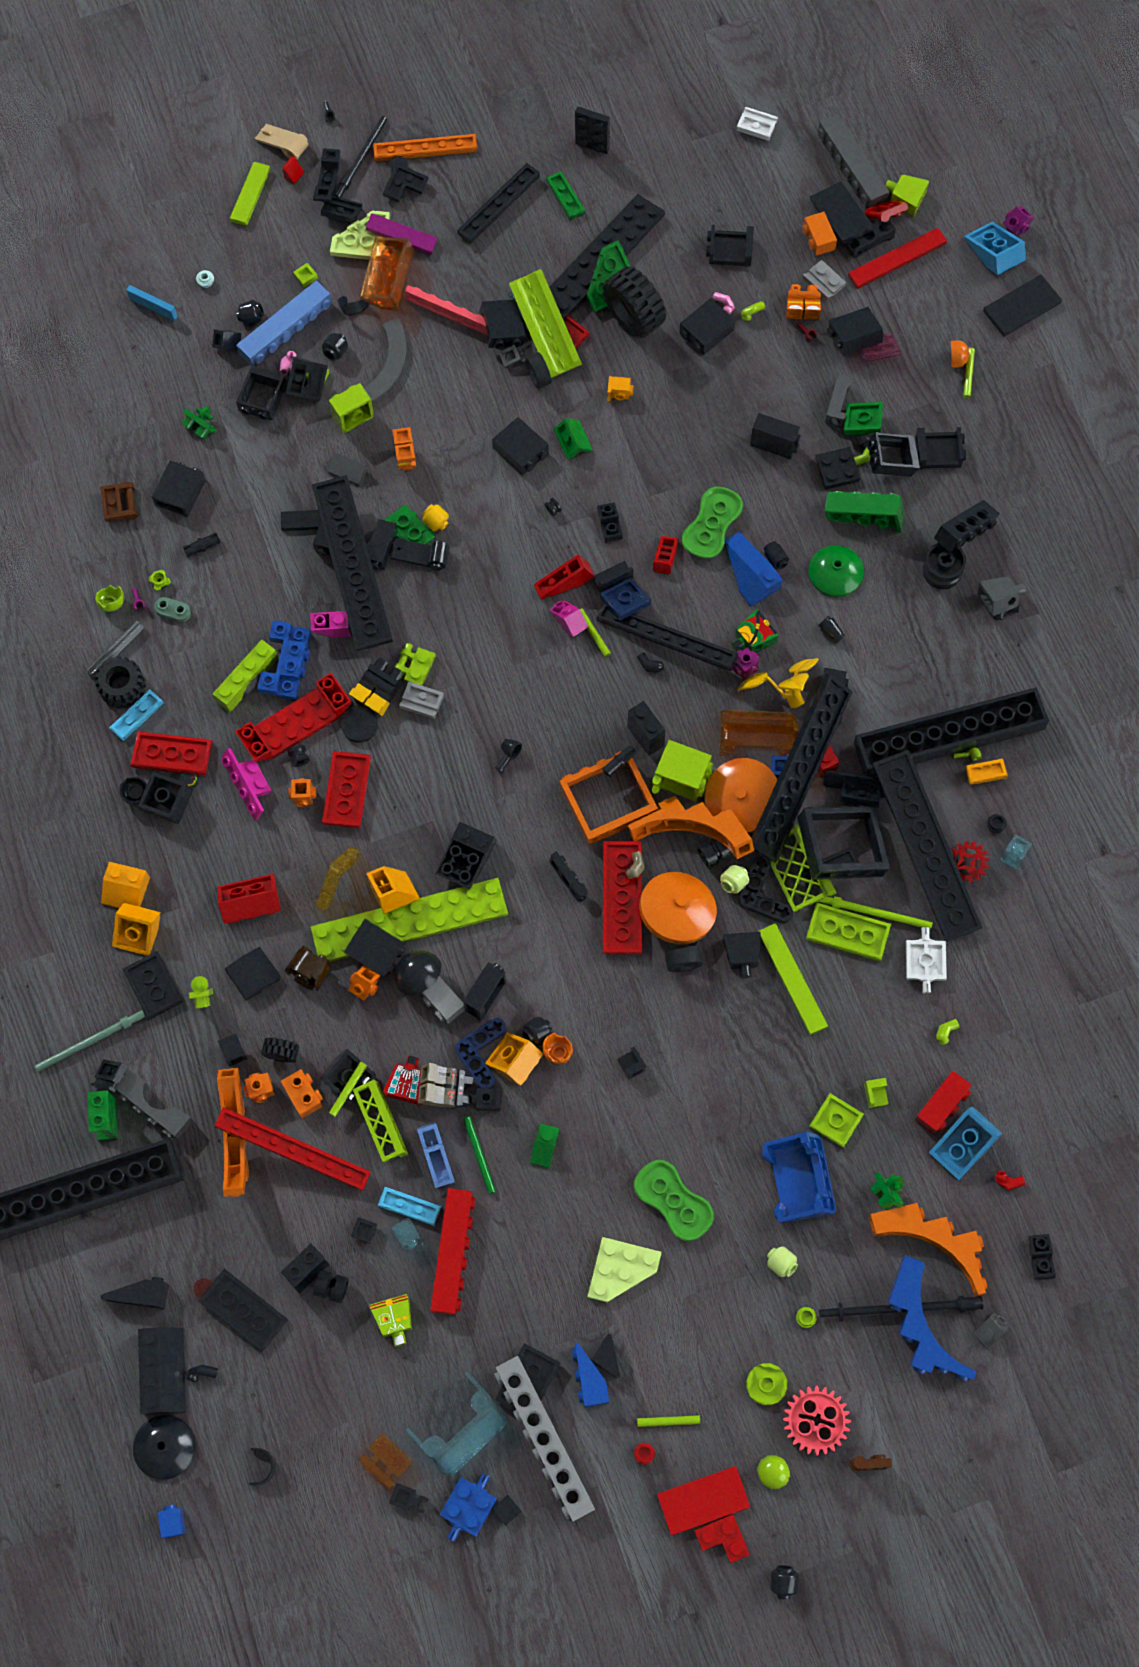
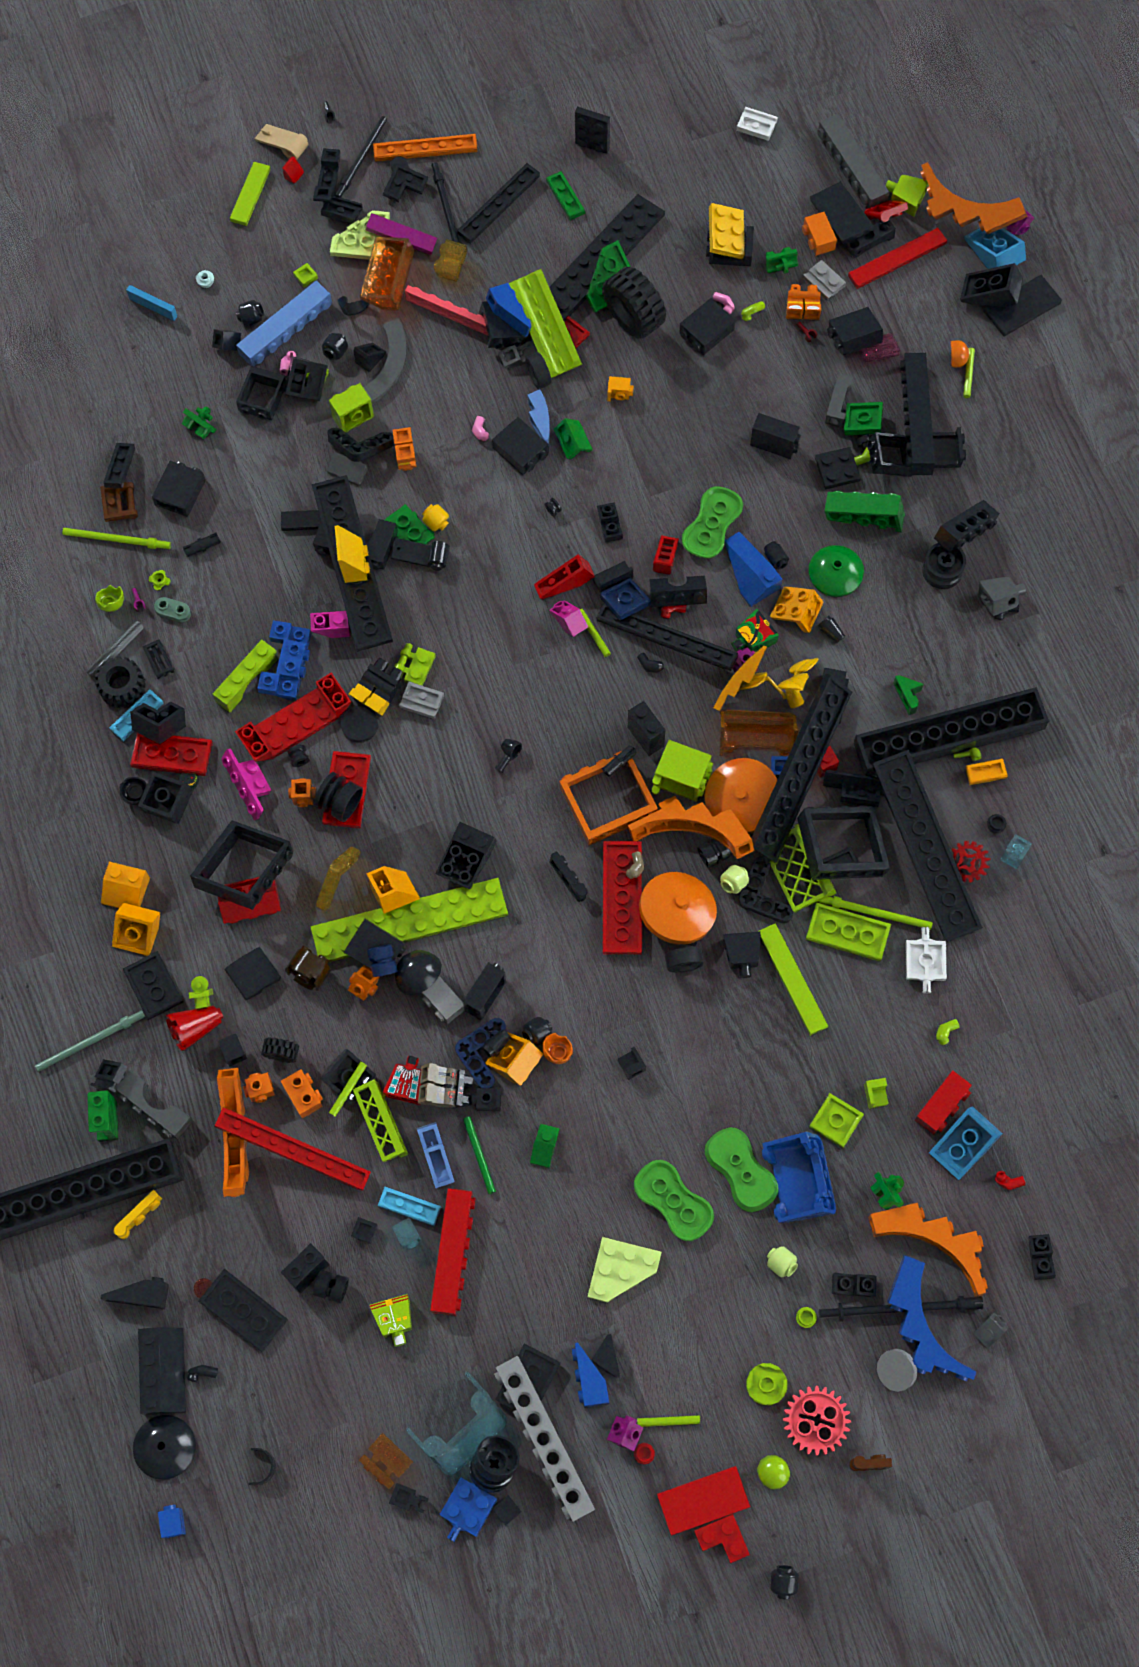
none -> lime bar [62,528,171,549]
none -> black plate [103,443,135,489]
none -> yellow plate [114,1190,162,1239]
none -> black brick [130,701,186,744]
none -> black tile [142,639,175,680]
none -> red cone [166,1005,223,1051]
none -> black window [190,820,293,910]
none -> black wheel [314,772,363,822]
none -> black beam [327,427,394,462]
none -> yellow slope [335,525,370,583]
none -> black slope [353,342,387,372]
none -> dark blue wheel [367,944,398,977]
none -> black bar [431,162,462,254]
none -> clear yellow brick [434,239,468,282]
none -> black wheel [469,1435,520,1493]
none -> bright pink arm [472,416,489,441]
none -> black cone [481,1030,511,1059]
none -> blue slope [486,283,532,337]
none -> medium blue slope [527,389,550,447]
none -> magenta brick [607,1415,643,1451]
none -> black arch [649,576,707,607]
none -> red arm [661,605,687,618]
none -> bright green plate [705,1127,778,1212]
none -> yellow plate [709,203,745,259]
none -> light orange slope [713,646,767,711]
none -> green hips [766,247,798,274]
none -> light orange bracket [770,586,824,633]
none -> black slope [832,1273,877,1297]
none -> light grey tile [877,1349,917,1392]
none -> green slope [893,675,923,715]
none -> black brick [900,353,935,475]
none -> orange arch [920,162,1028,234]
none -> black slope [960,263,1023,307]

